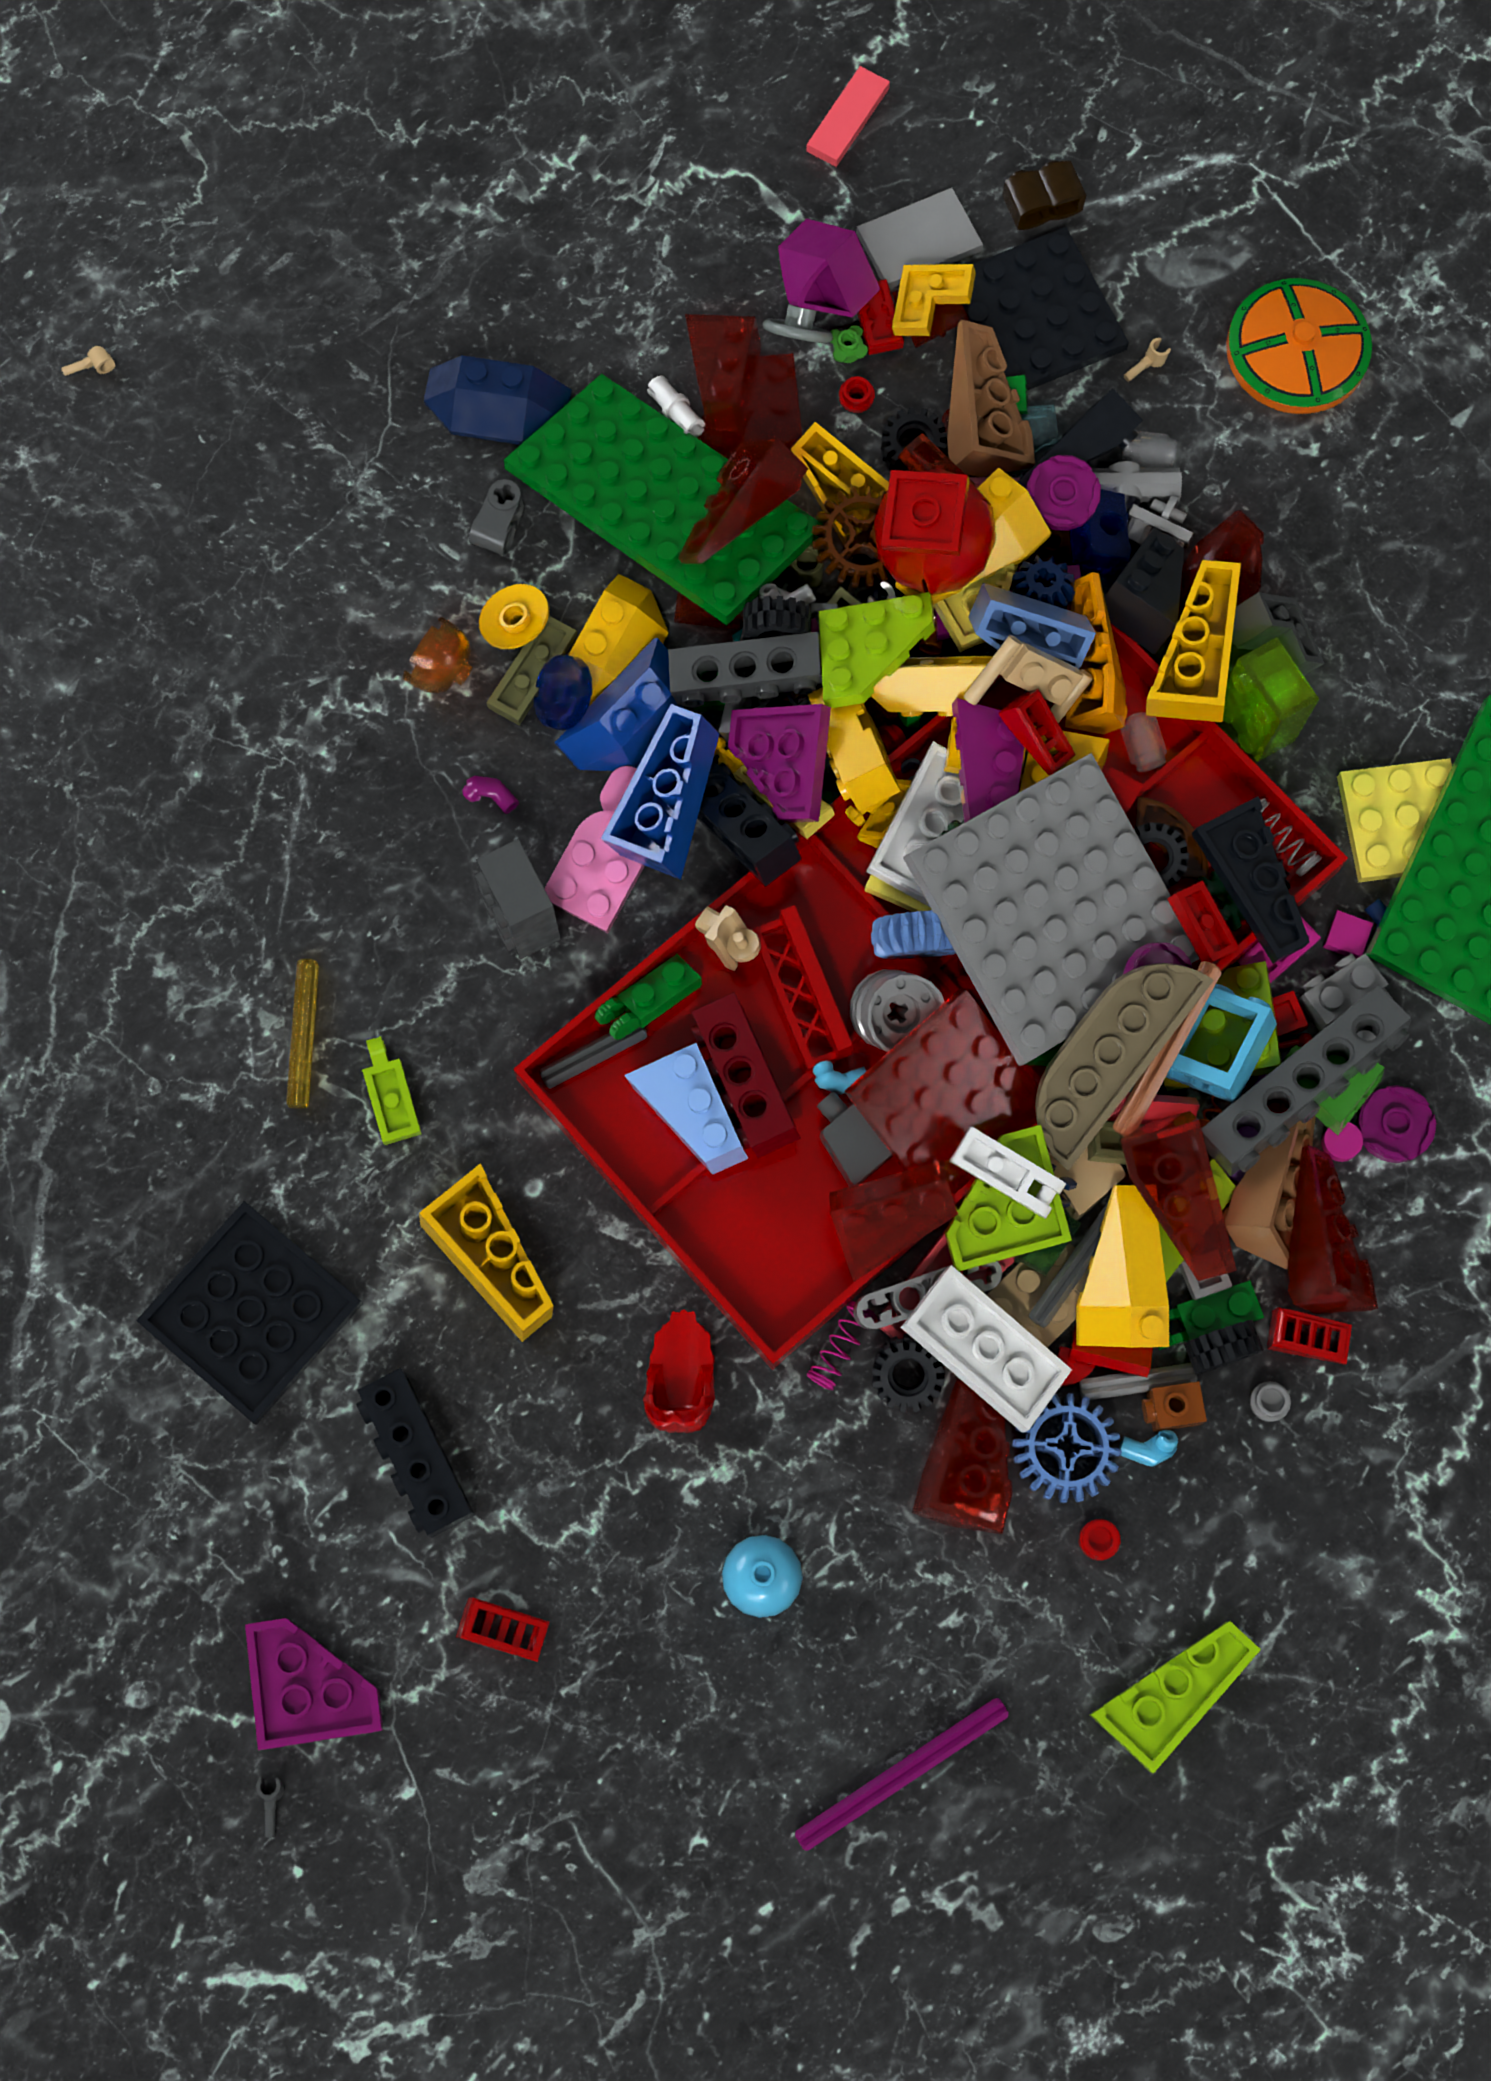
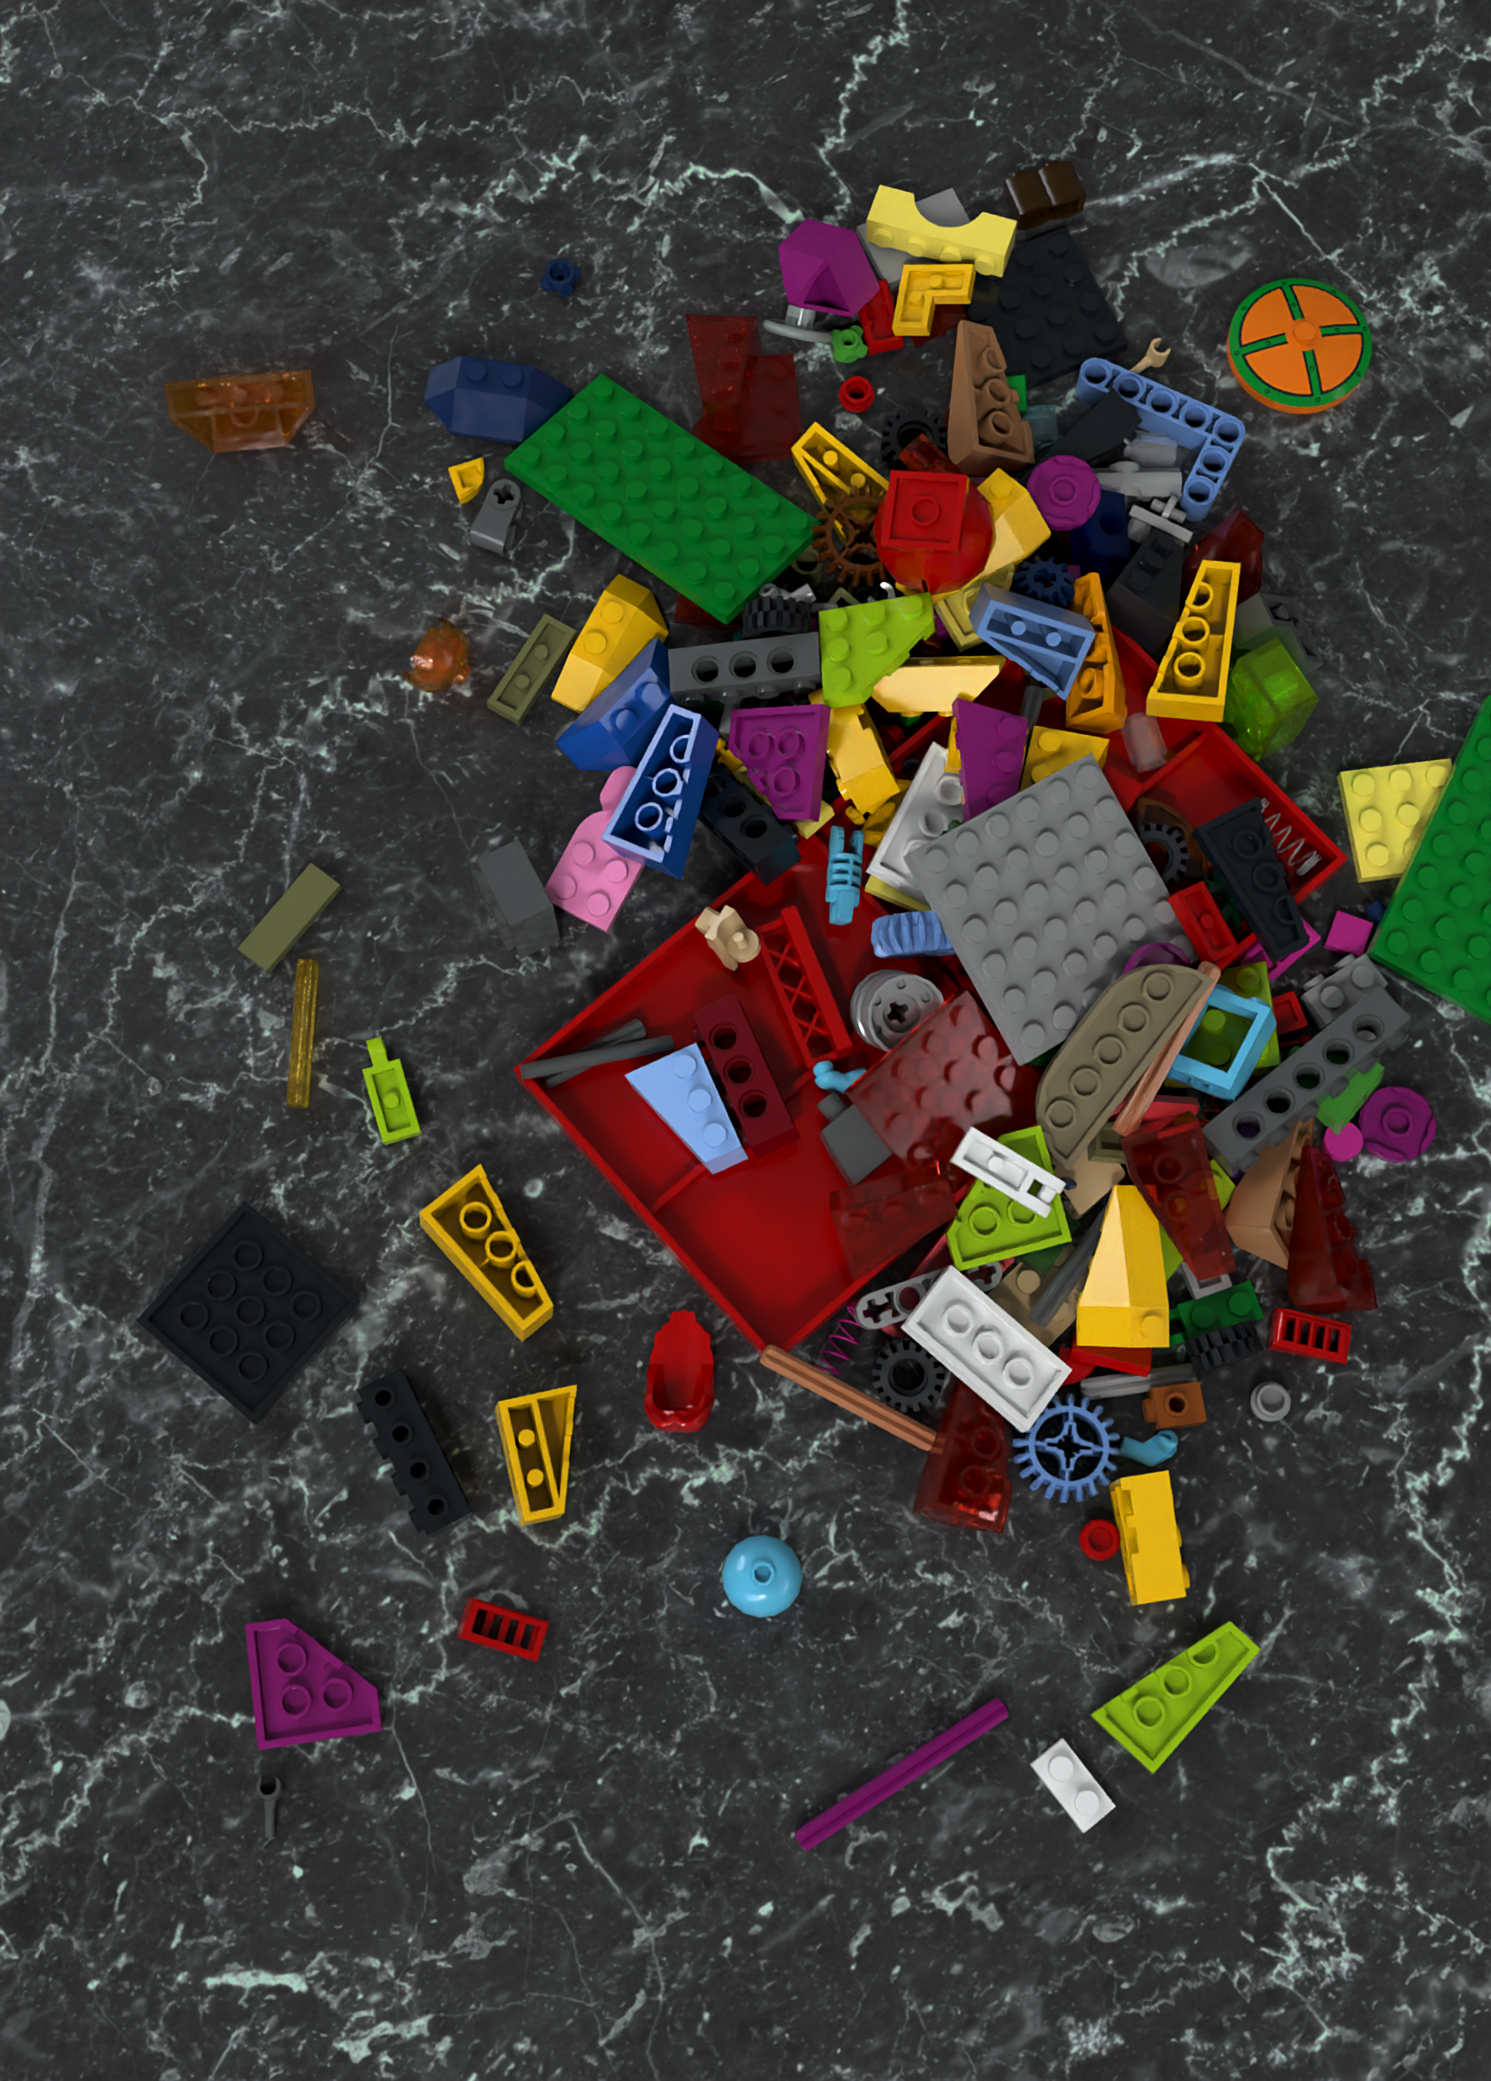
tan hand [62,346,115,376] -> none
magenta arm [462,775,519,814] -> none
yellow dish [479,584,549,649] -> none
clear blue tile [534,655,592,731] -> none
green hinge [594,954,702,1040] -> none
white pin [647,376,705,438] -> none
clear red wedge [678,439,809,564] -> none
coral tile [806,66,890,167] -> none
tan plate [963,635,1093,724] -> none
red slope [998,689,1076,775] -> none
none -> clear orange wedge [164,369,316,453]
none -> olive tile [237,863,342,975]
none -> yellow tile [448,457,485,505]
none -> yellow wedge [495,1384,577,1527]
none -> dark grey bar [520,1035,674,1080]
none -> dark blue plate [540,259,581,298]
none -> nougat axle [760,1345,938,1451]
none -> medium azure hinge [825,825,865,926]
none -> light yellow arch [866,185,1017,277]
none -> white plate [1030,1738,1116,1833]
none -> medium blue beam [1075,357,1246,522]
none -> yellow wedge [1108,1470,1190,1606]

